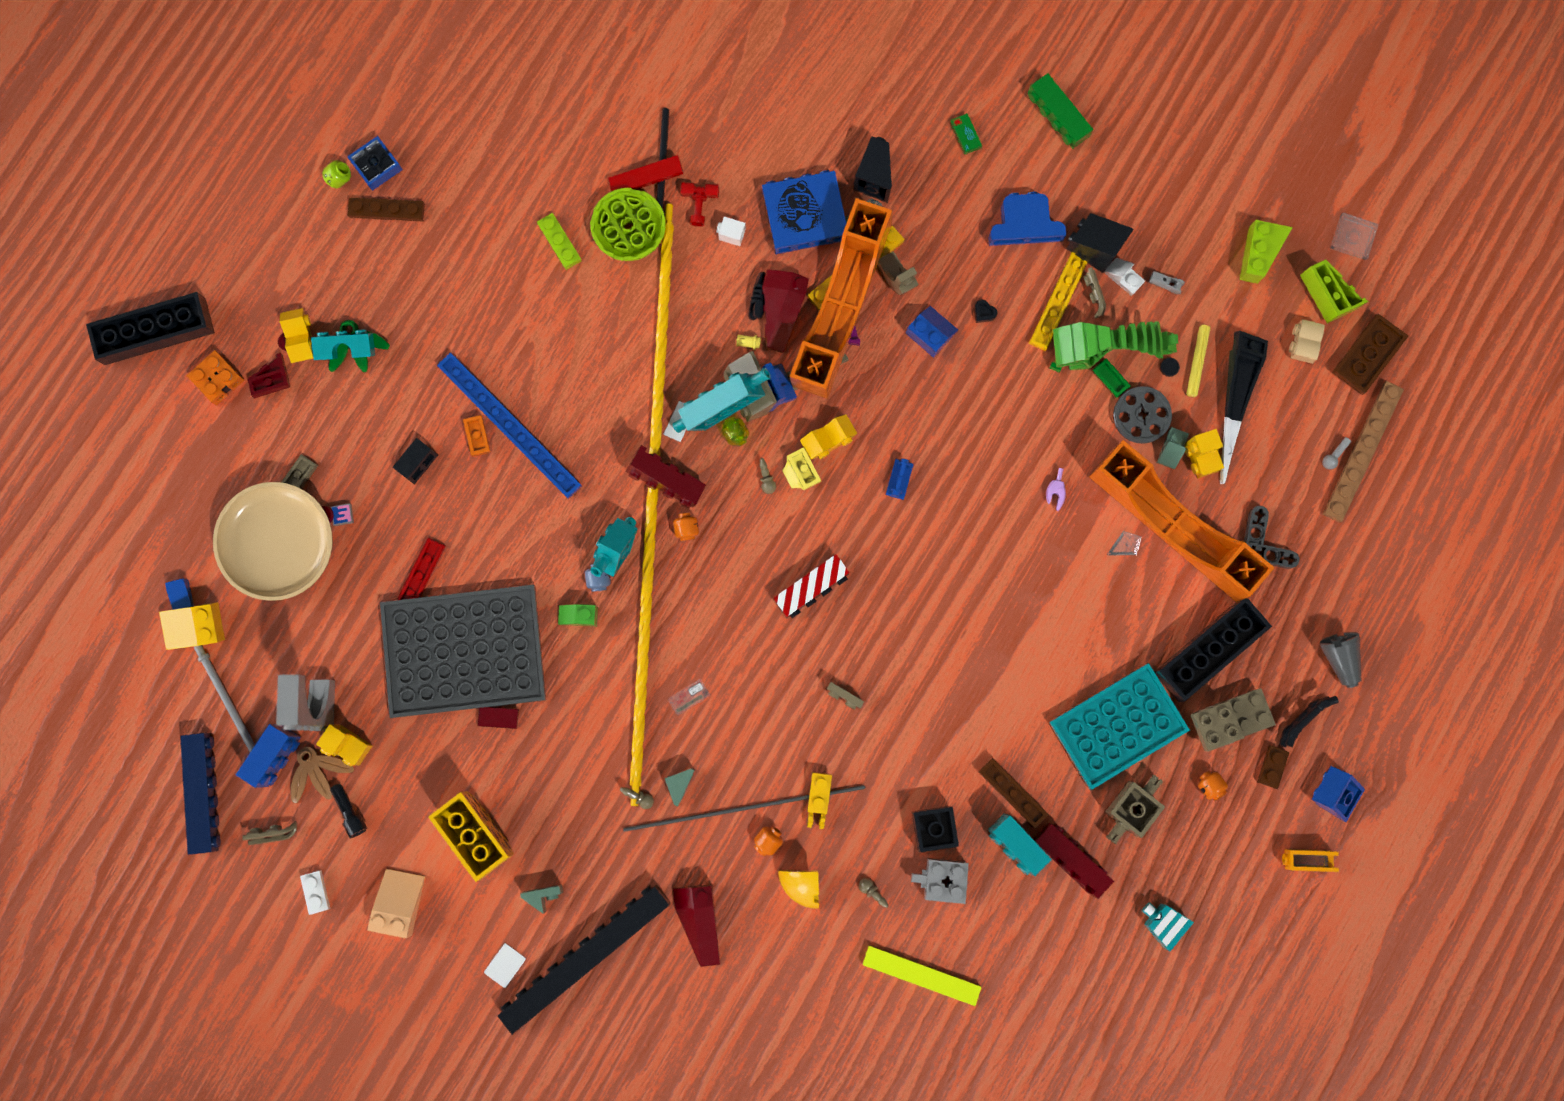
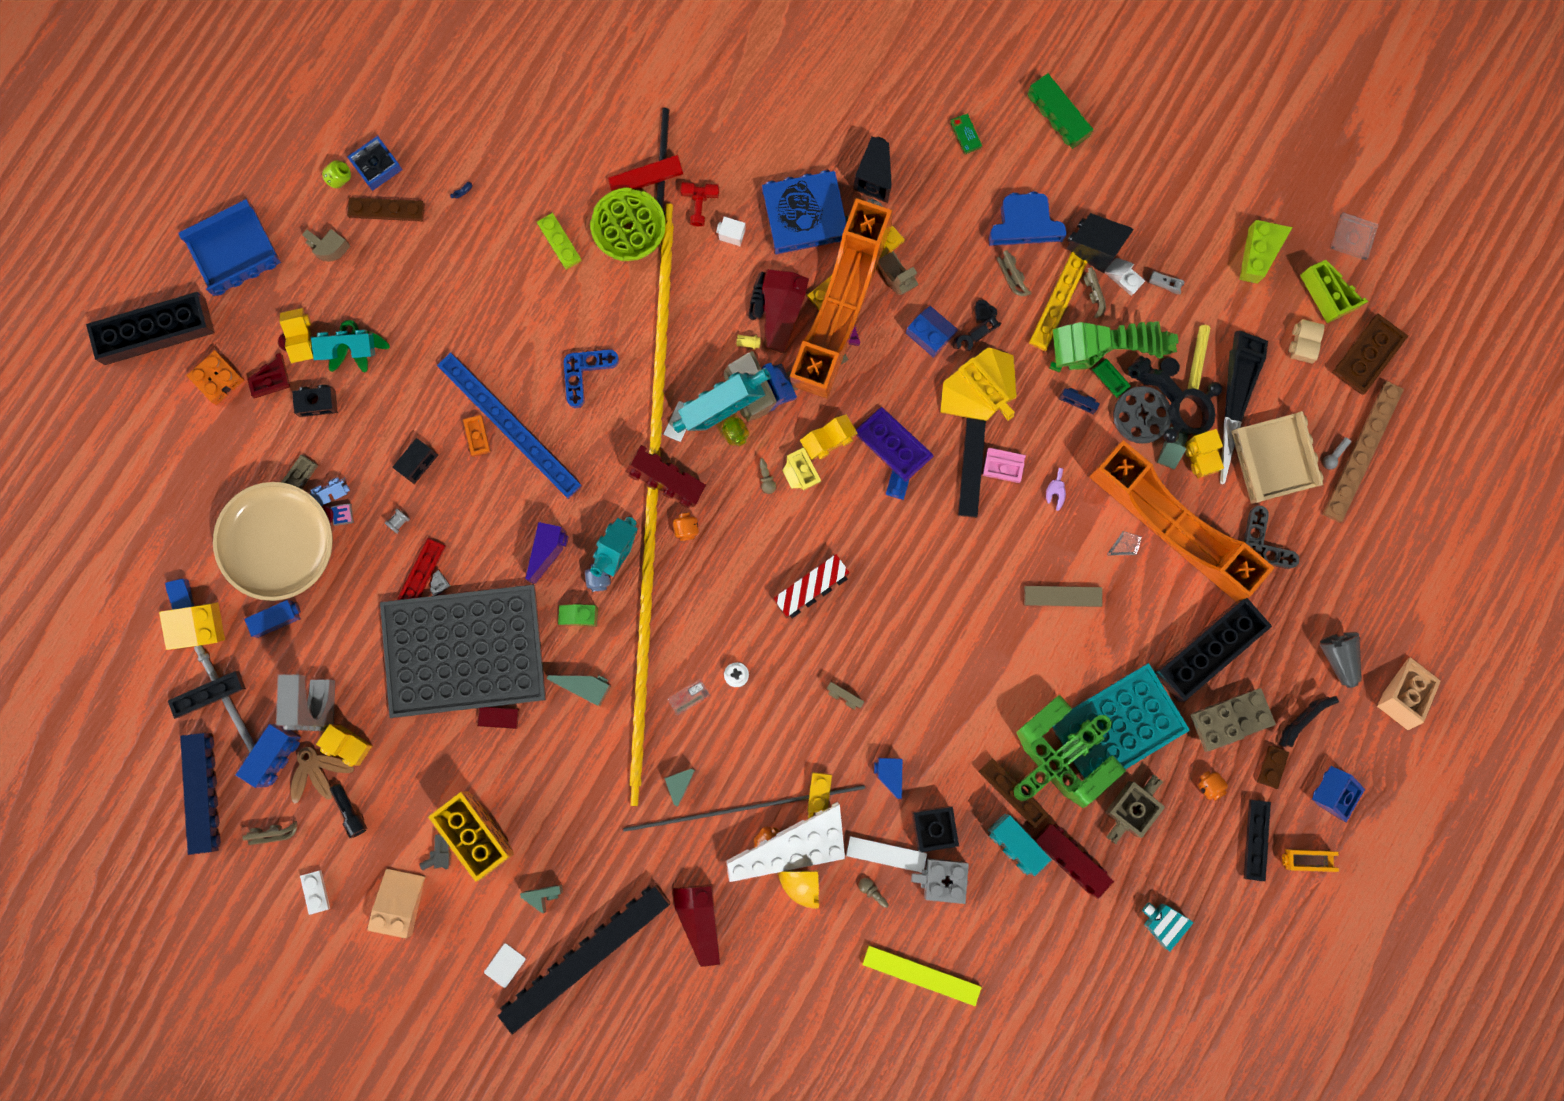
dark tan bar [620,787,654,809] -> none
none -> black plate [168,671,246,719]
none -> blue panel [178,199,281,296]
none -> blue brick [244,600,301,638]
none -> black brick [292,385,338,417]
none -> dark tan brick [302,229,350,262]
none -> light blue hinge [310,477,350,506]
none -> light grey bush [384,508,410,534]
none -> dark grey piece [419,834,451,871]
none -> light grey tile [431,570,451,596]
none -> dark blue piece [450,182,473,198]
none -> dark purple slope [525,522,568,584]
none -> sand green slope [547,675,611,706]
none -> blue beam [564,350,619,408]
none -> white piece [724,662,749,687]
none -> white wing [726,802,845,882]
none -> white tile [846,836,927,873]
none -> dark purple tile [856,407,934,482]
none -> blue slope [874,758,903,799]
none -> yellow panel [941,348,1017,421]
none -> black piece [953,314,1002,351]
none -> black tile [958,418,986,518]
none -> bright pink plate [982,448,1026,483]
none -> dark tan piece [996,250,1031,296]
none -> bright green piece [1014,694,1126,808]
none -> dark tan tile [1024,586,1102,607]
none -> dark blue plate [1059,388,1100,414]
none -> black piece [1128,356,1222,443]
none -> tan panel [1231,411,1323,504]
none -> black plate [1244,800,1271,882]
none -> light nougat slope [1377,657,1441,730]

